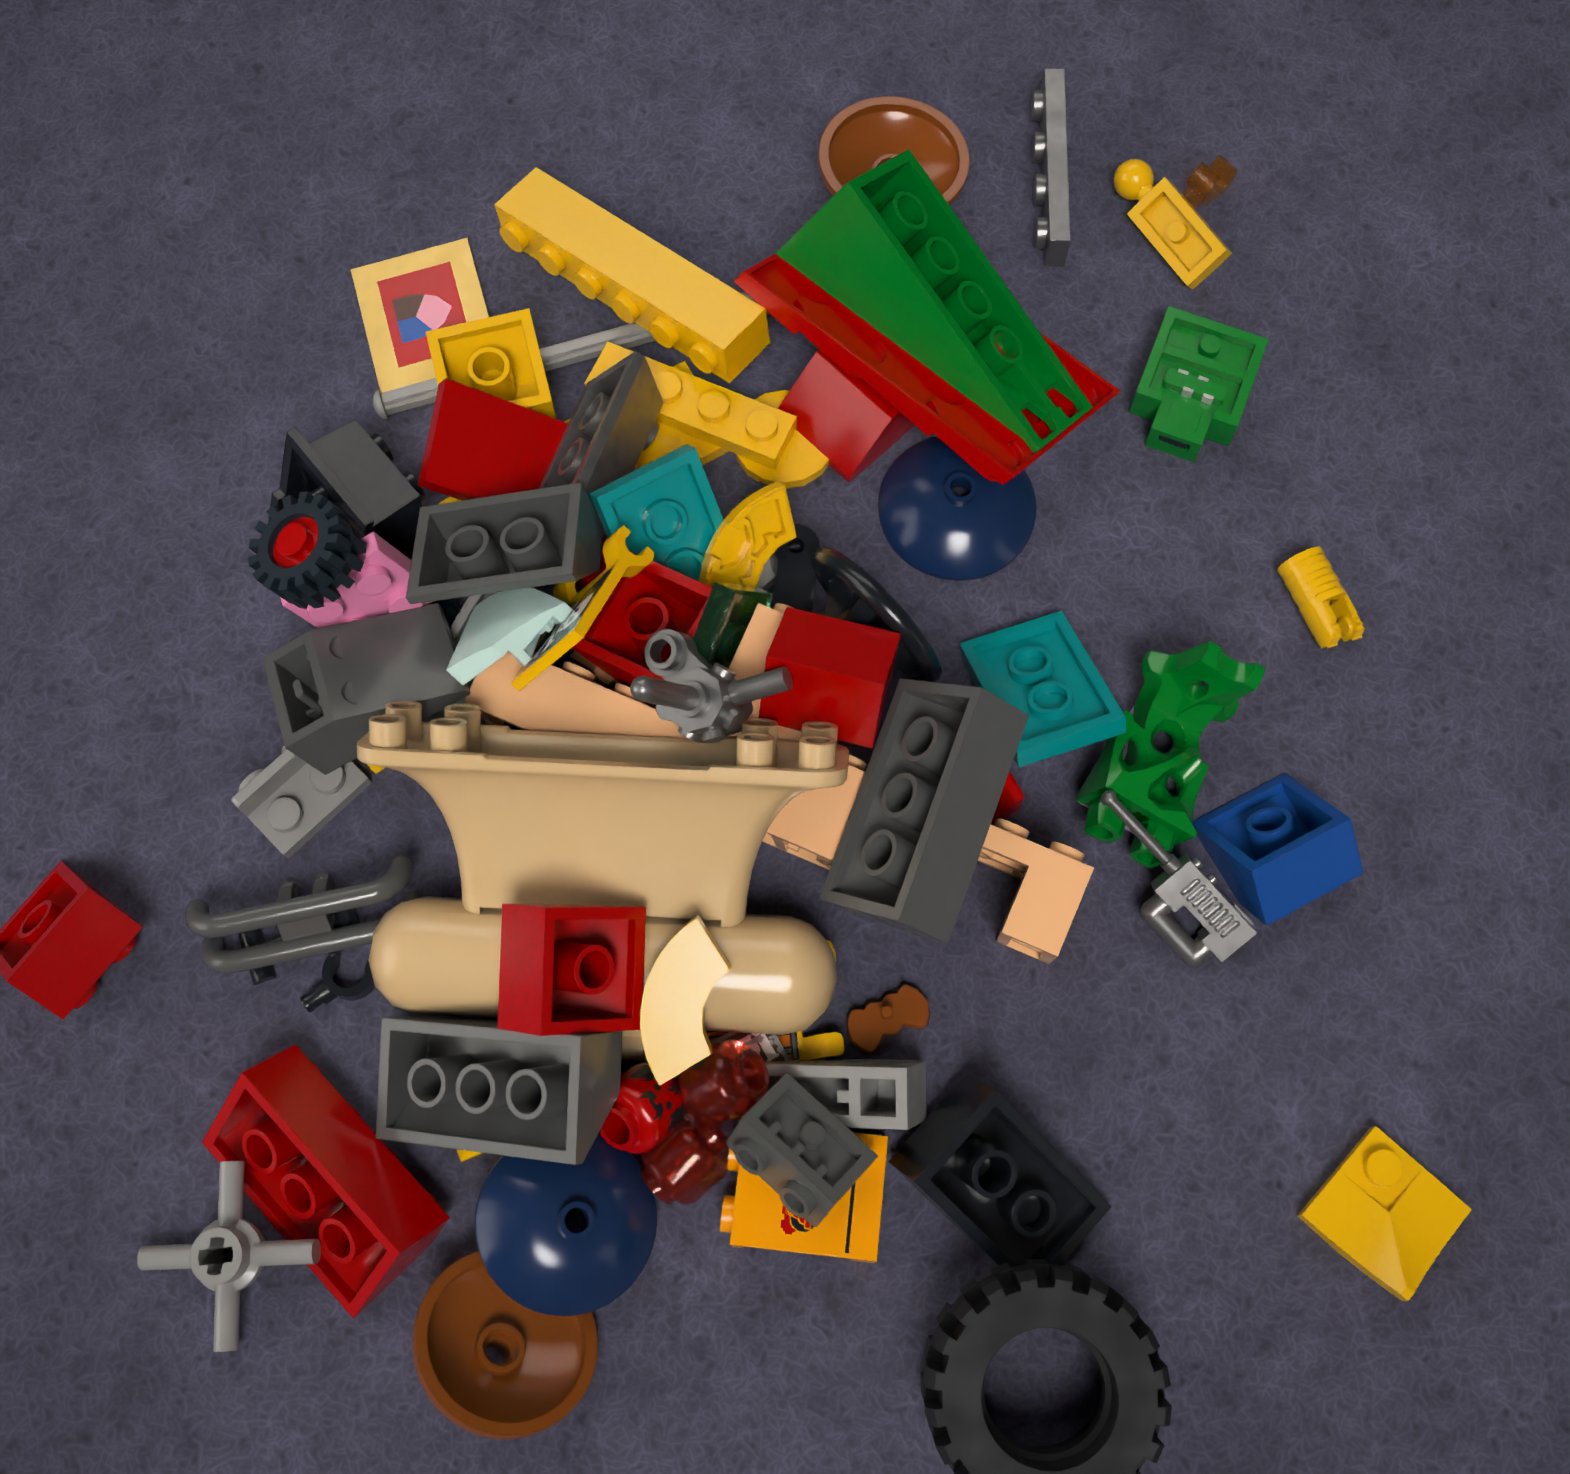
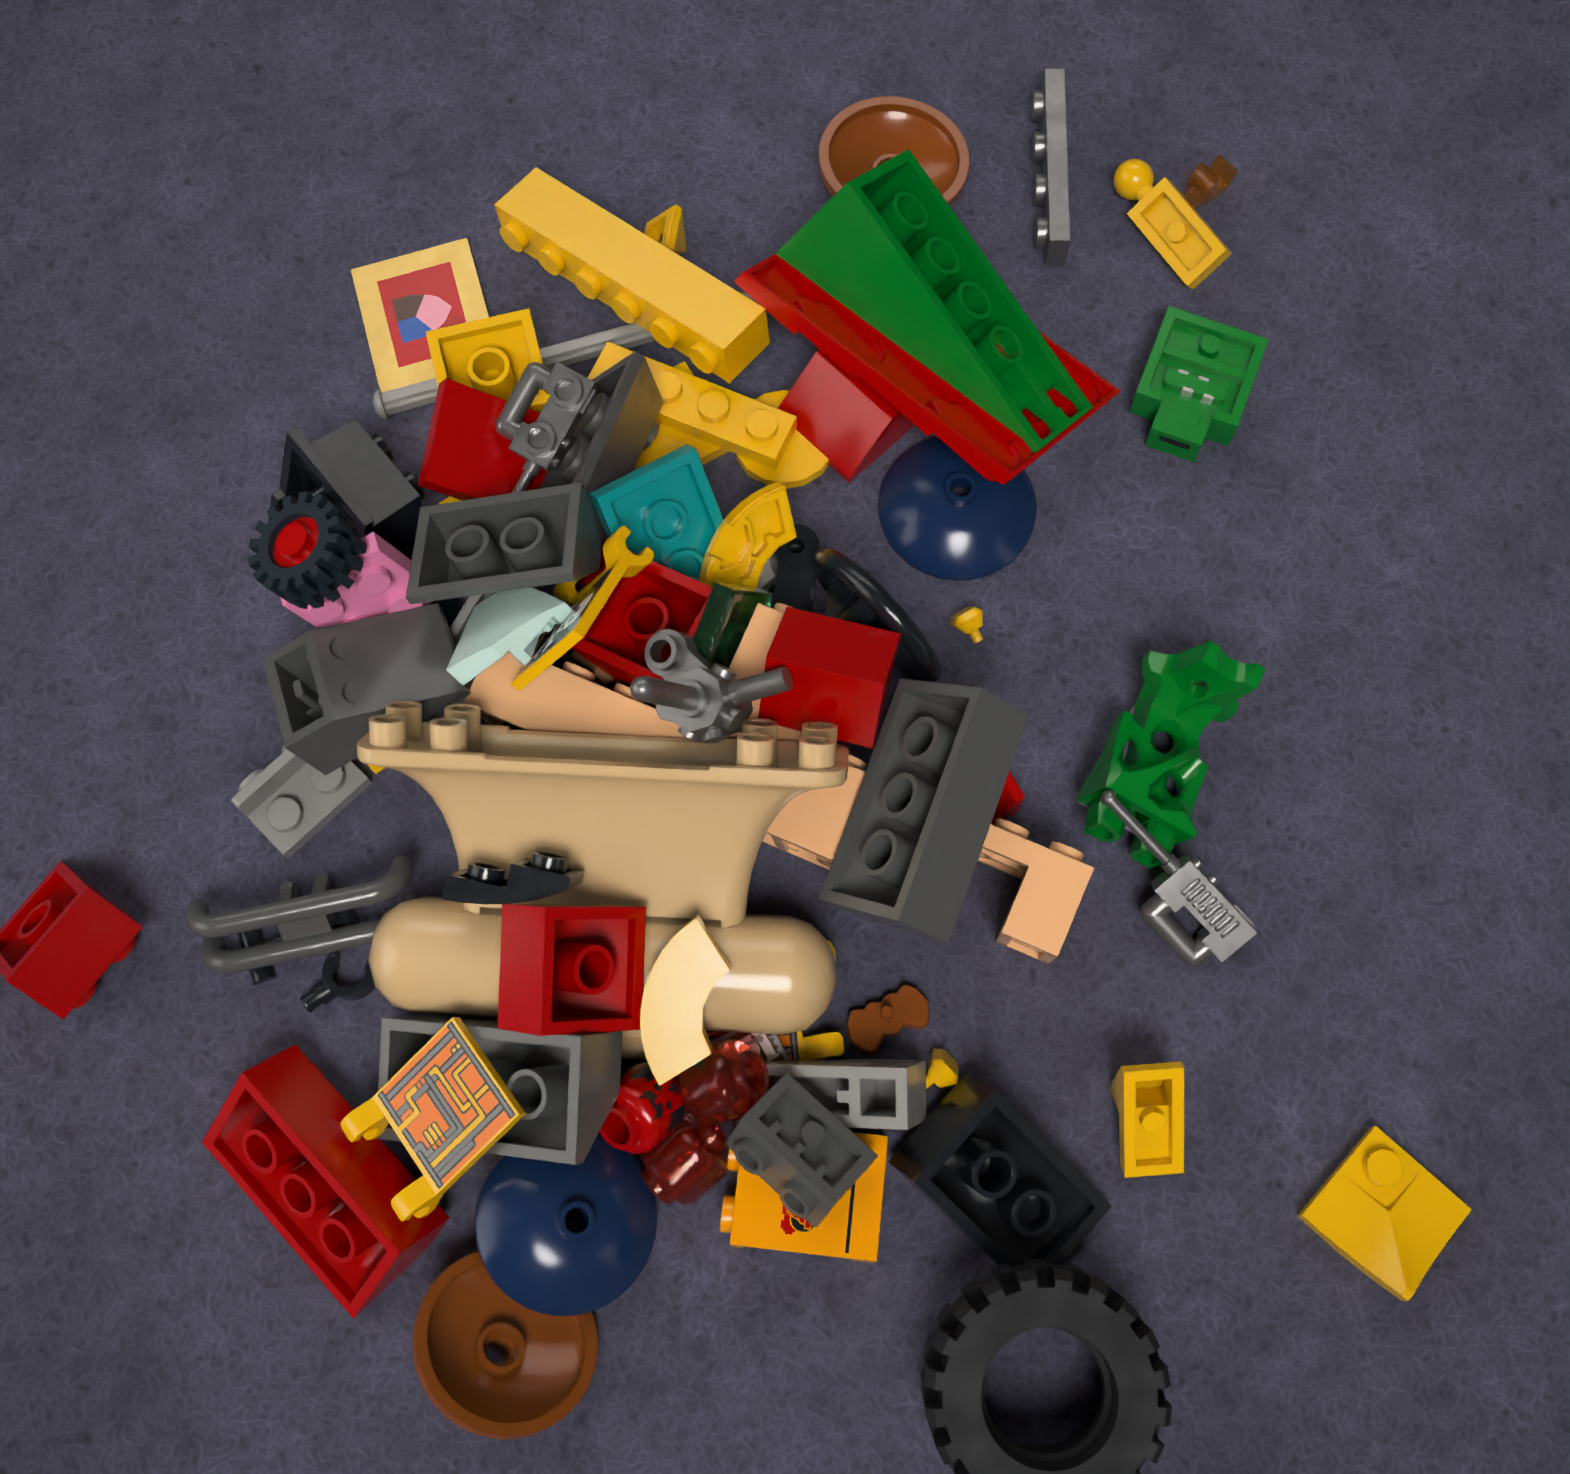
light grey bar [137,1161,321,1352] -> none
teal plate [959,611,1127,768] -> none
blue slope [1193,773,1364,926] -> none
yellow hinge [1277,546,1365,649] -> none
none -> flag [341,1017,526,1221]
none -> black slope [442,851,584,905]
none -> flat silver piece [495,362,598,493]
none -> yellow slope [644,205,687,255]
none -> yellow rock [926,1048,958,1089]
none -> yellow rock [950,606,983,644]
none -> yellow slope [1110,1061,1184,1178]

